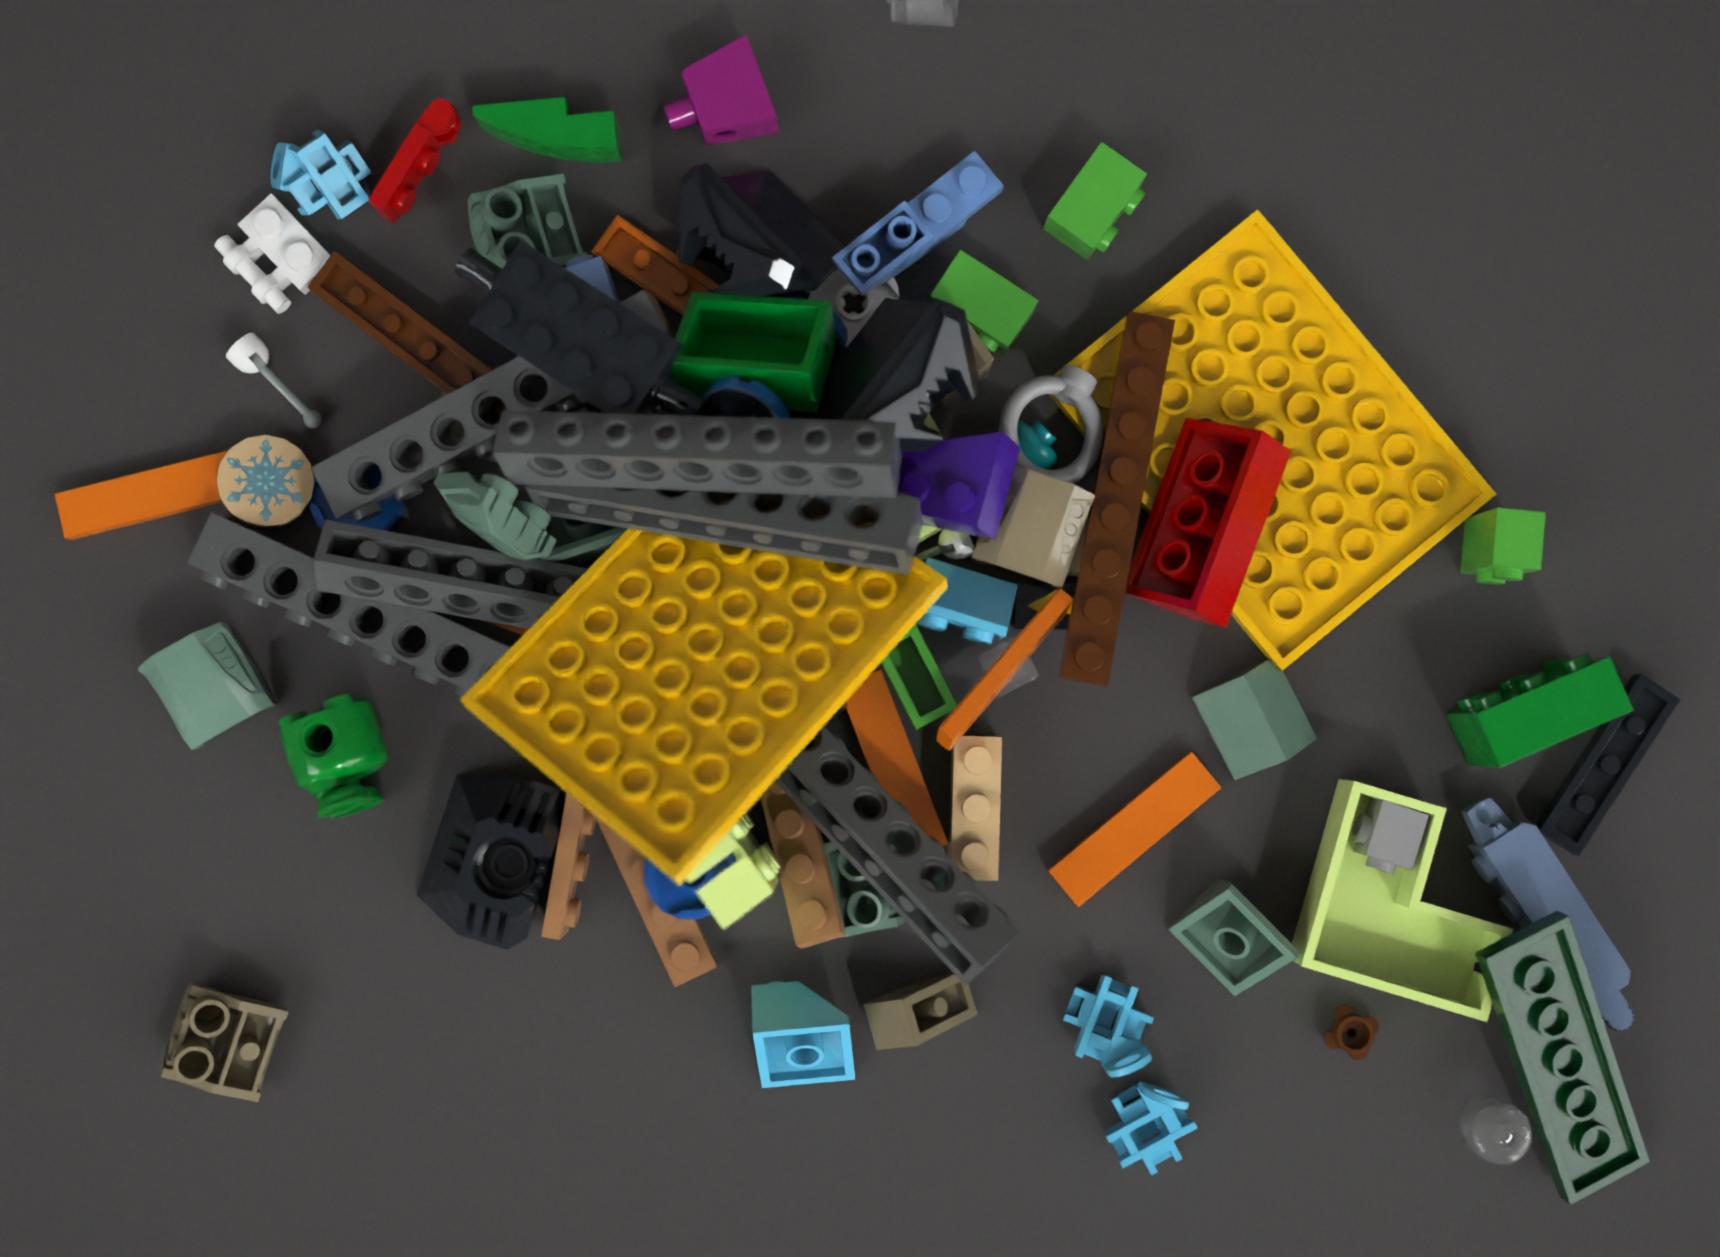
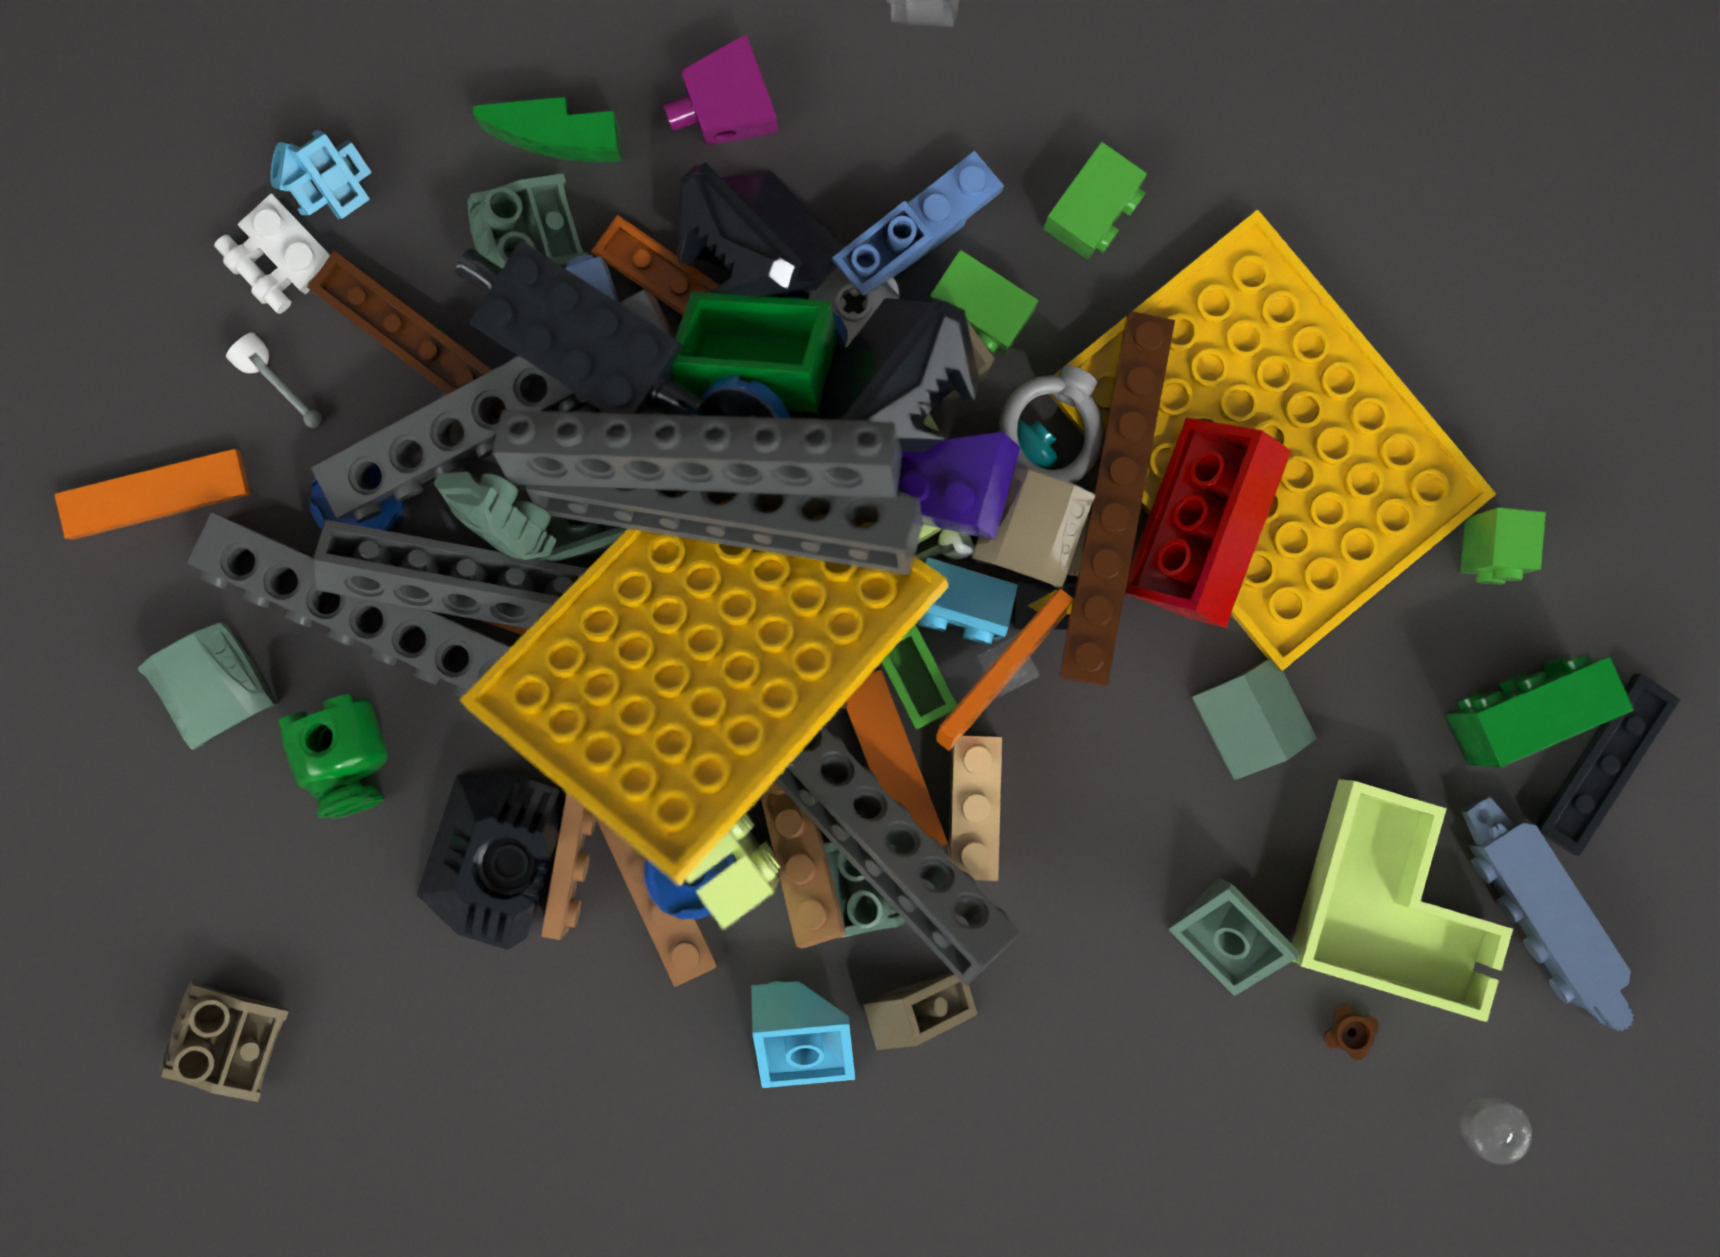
tan tile [216,435,315,529] -> none
red hinge [368,97,462,224] -> none
orange tile [1047,751,1222,907] -> none
medium azure piece [1063,975,1154,1078] -> none
medium azure piece [1105,1081,1197,1175] -> none
light grey brick [1352,798,1429,874] -> none
plate [1475,911,1650,1205] -> none

